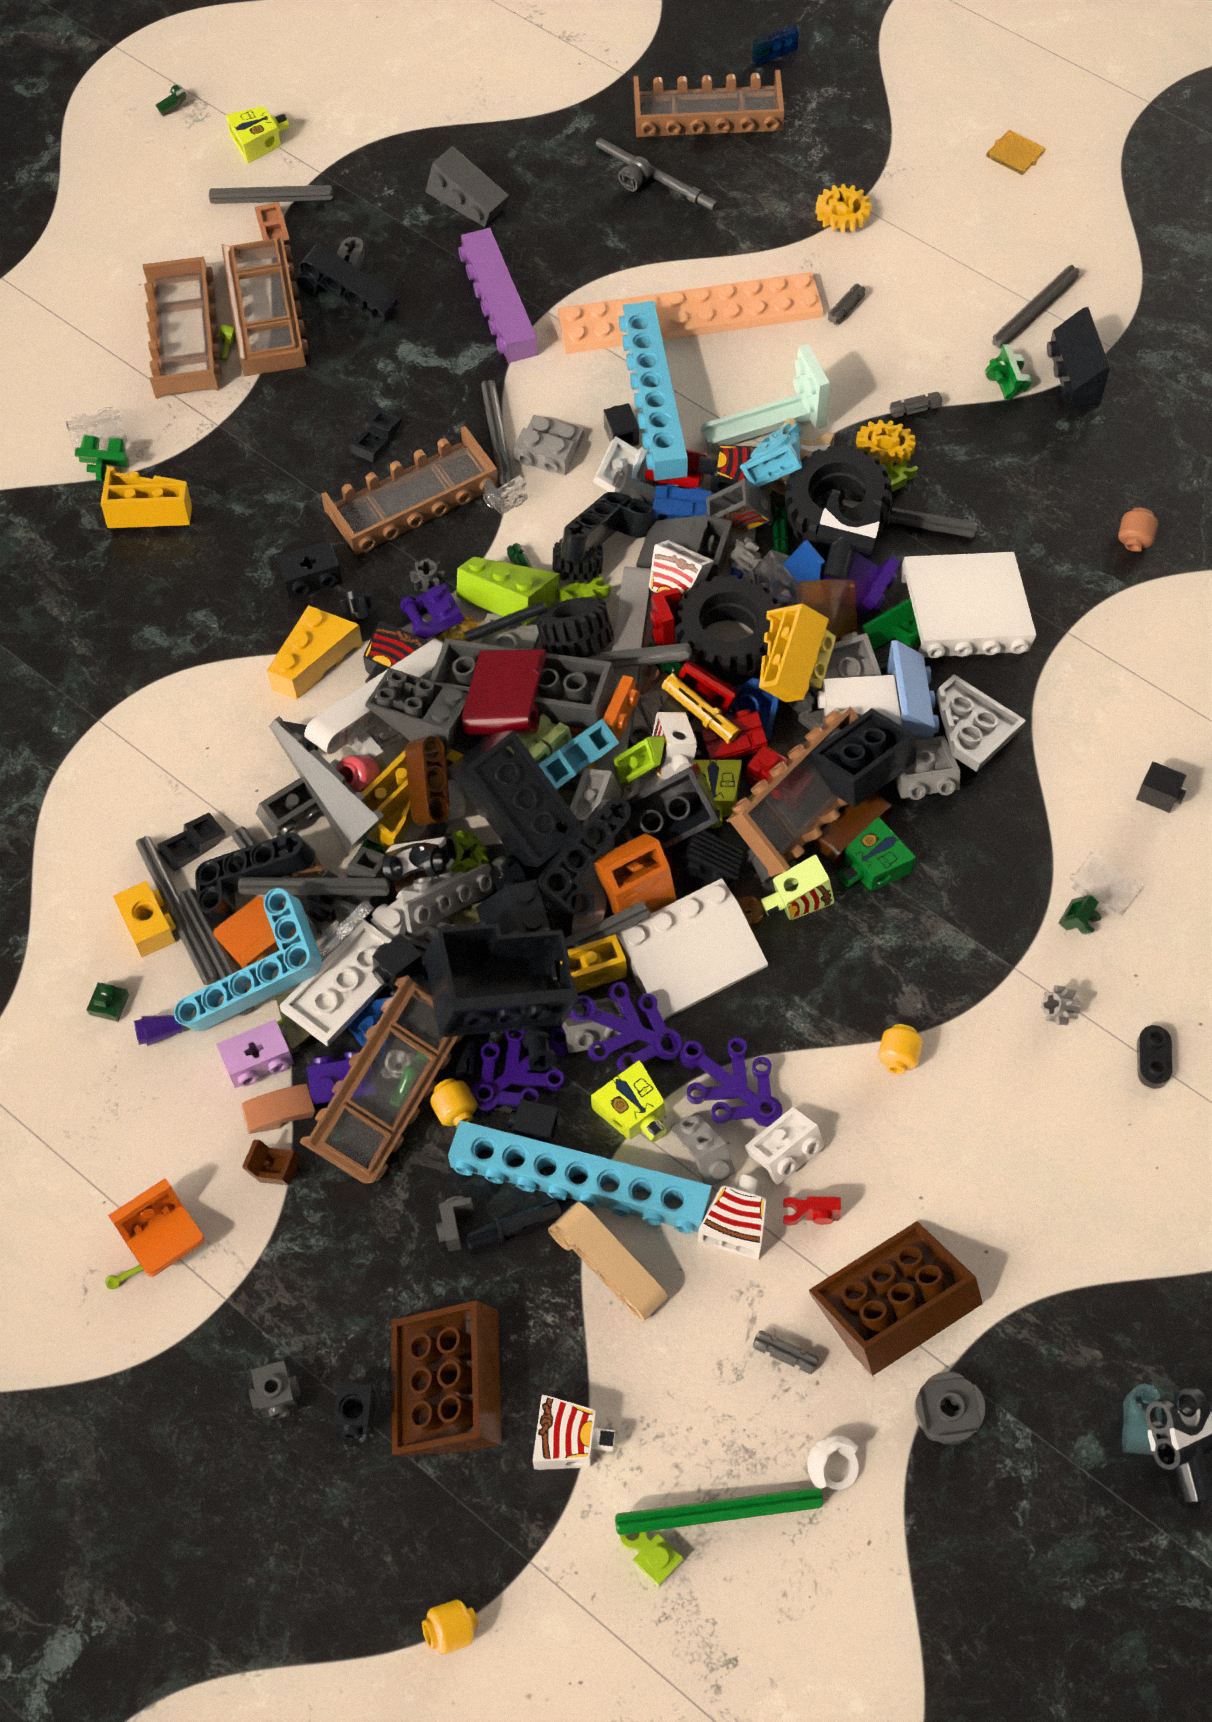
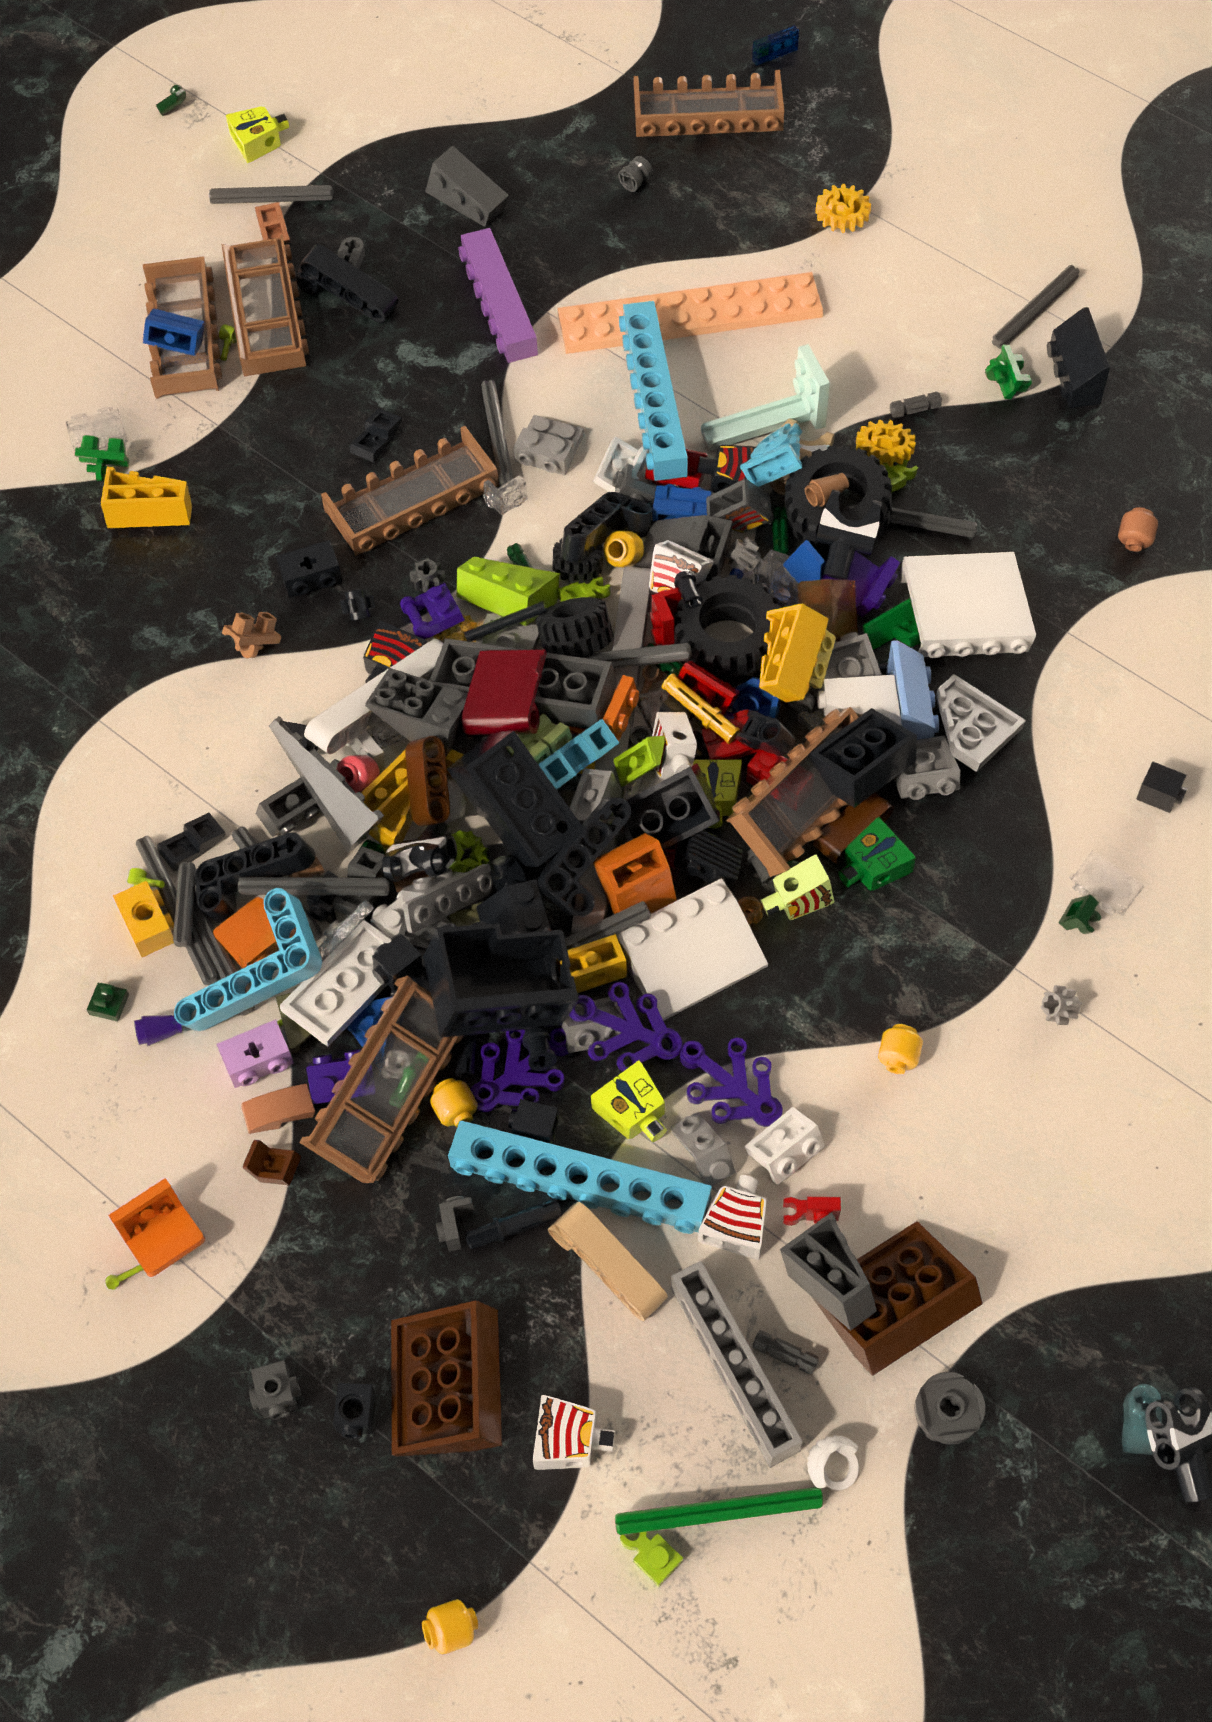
yellow wedge [267,605,363,699] -> none
dark grey bar [596,137,718,211] -> none
black brick [603,403,639,446] -> none
dark grey axle [828,283,866,325] -> none
clear yellow piece [986,130,1046,175] -> none
black plate [1137,1025,1172,1089] -> none
none -> lime hand [127,868,165,888]
none -> blue brick [143,308,205,356]
none -> dark grey axle [173,862,197,947]
none -> medium nougat hips [222,612,281,659]
none -> yellow head [603,531,644,568]
none -> light grey brick [671,1261,803,1468]
none -> black pin [674,571,702,609]
none -> black piece [735,710,795,756]
none -> dark grey wedge [780,1212,877,1331]
none -> medium nougat cone [805,473,849,507]

